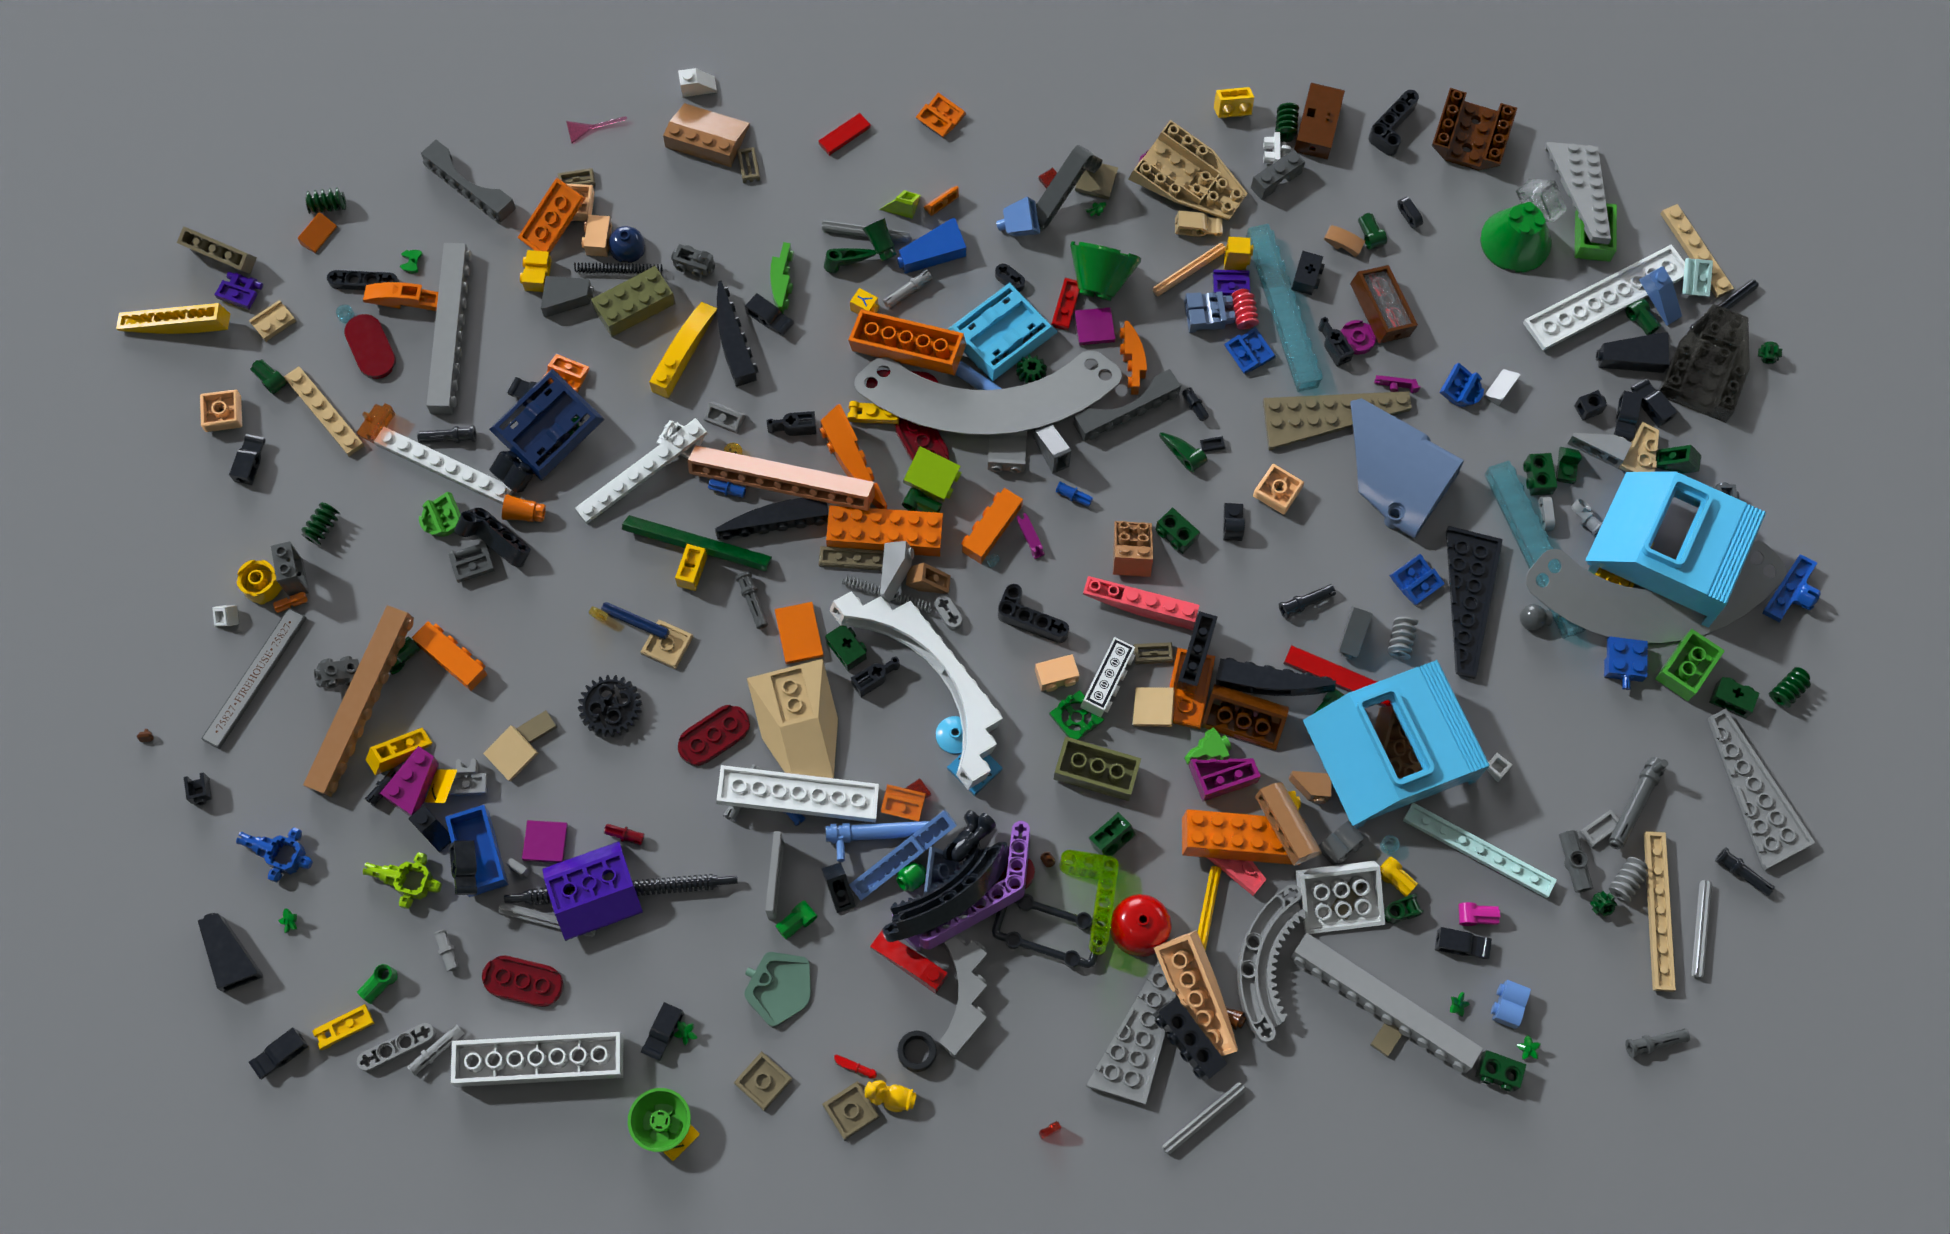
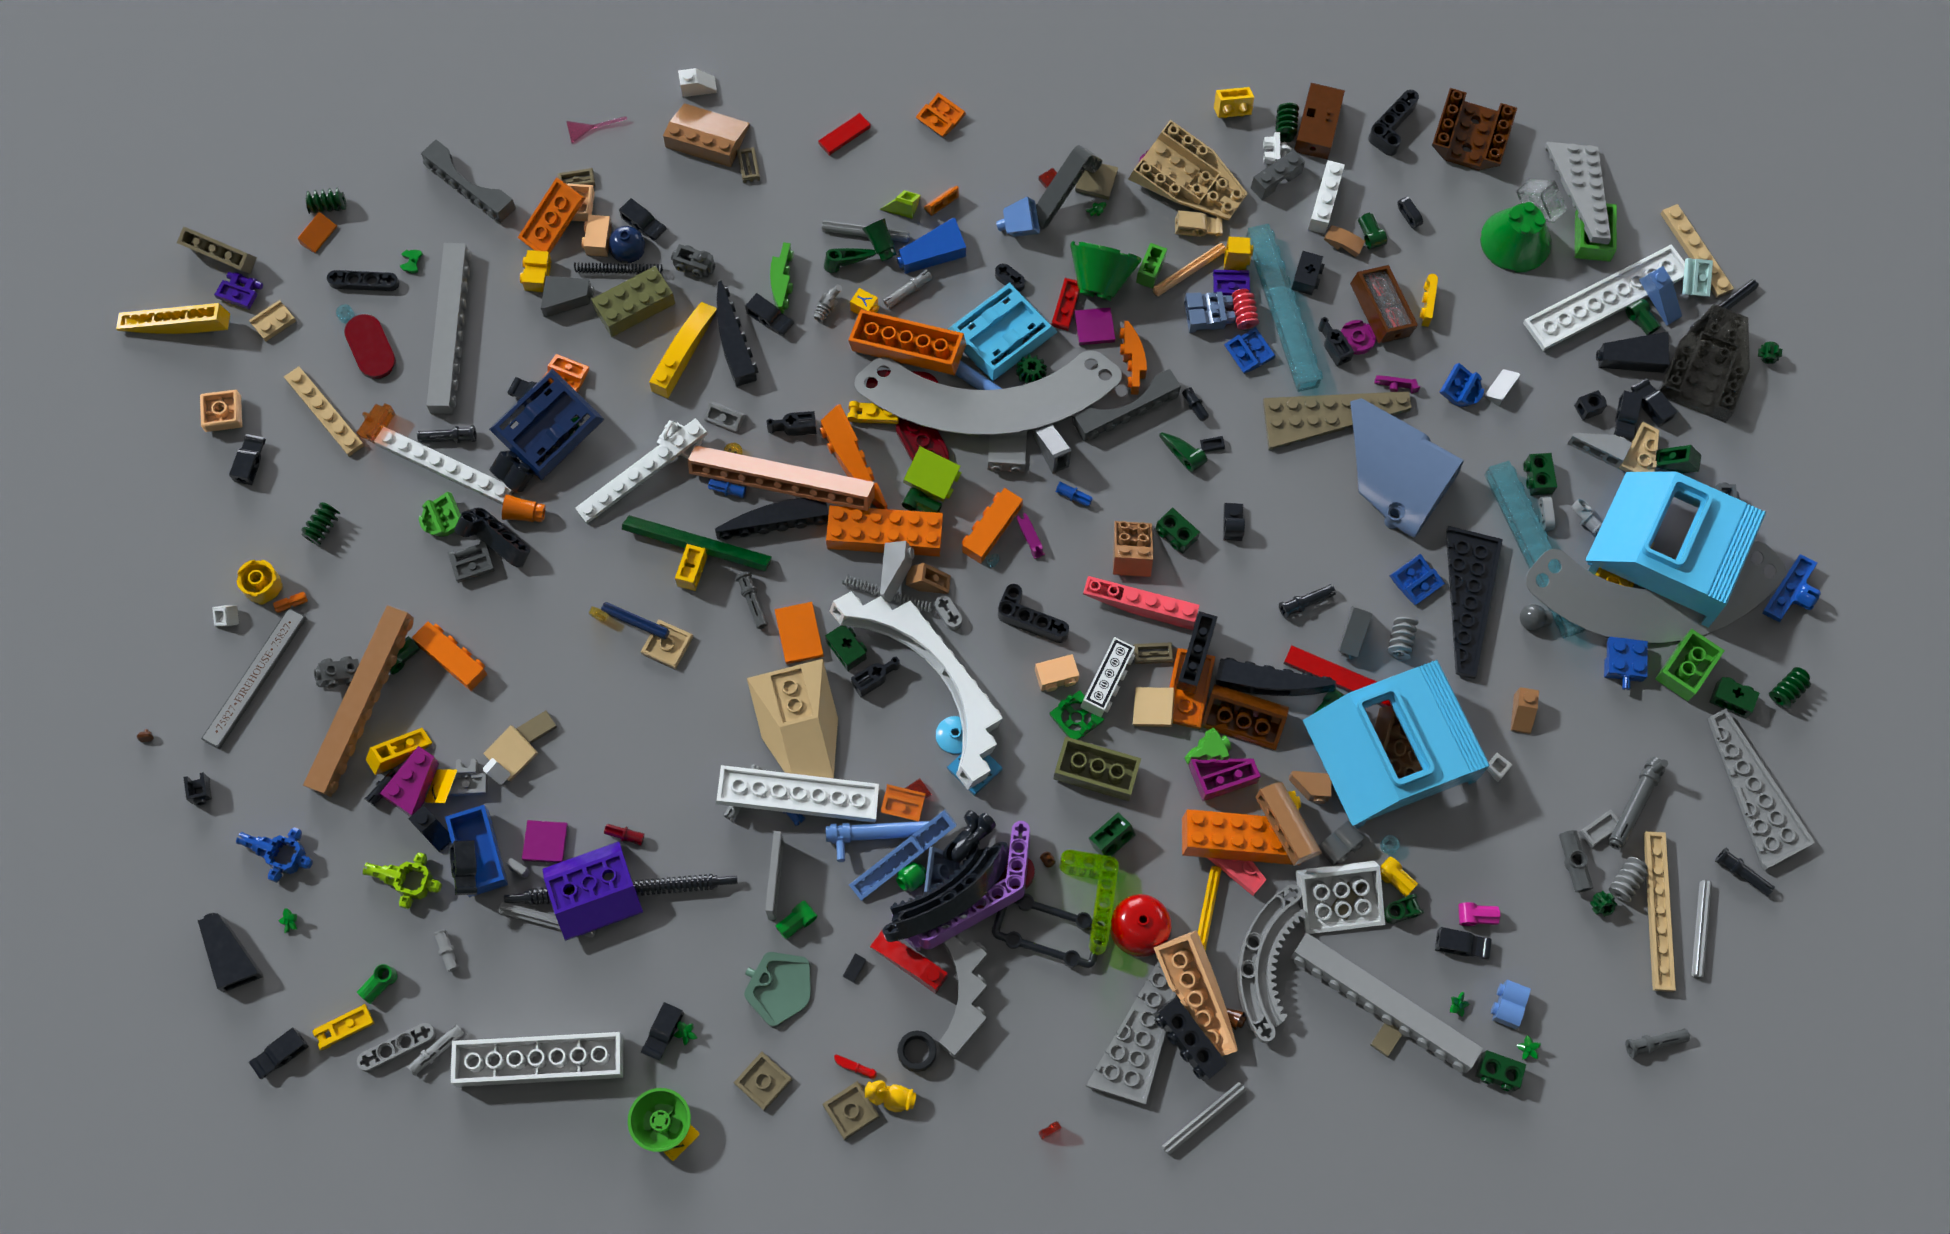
dark green piece [250,359,288,395] -> none
dark grey window [271,541,309,597] -> none
orange slope [363,282,439,311] -> none
dark red tile [482,955,563,1007] -> none
black gear [578,675,642,737] -> none
dark red tile [678,705,750,766] -> none
dark tan tile [819,546,884,571] -> none
black slope [822,862,856,913] -> none
light nougat brick [1253,464,1304,515] -> none
light aqua plate [1403,803,1557,898] -> none
dark green slope [1556,447,1582,484] -> none
none -> white slope [483,758,510,785]
none -> black piece [619,198,667,241]
none -> light grey piece [813,284,842,322]
none -> black piece [843,953,866,983]
none -> bright green brick [1136,243,1167,289]
none -> white brick [1308,160,1345,234]
none -> yellow plate [1419,274,1438,327]
none -> medium nougat slope [1511,687,1539,734]

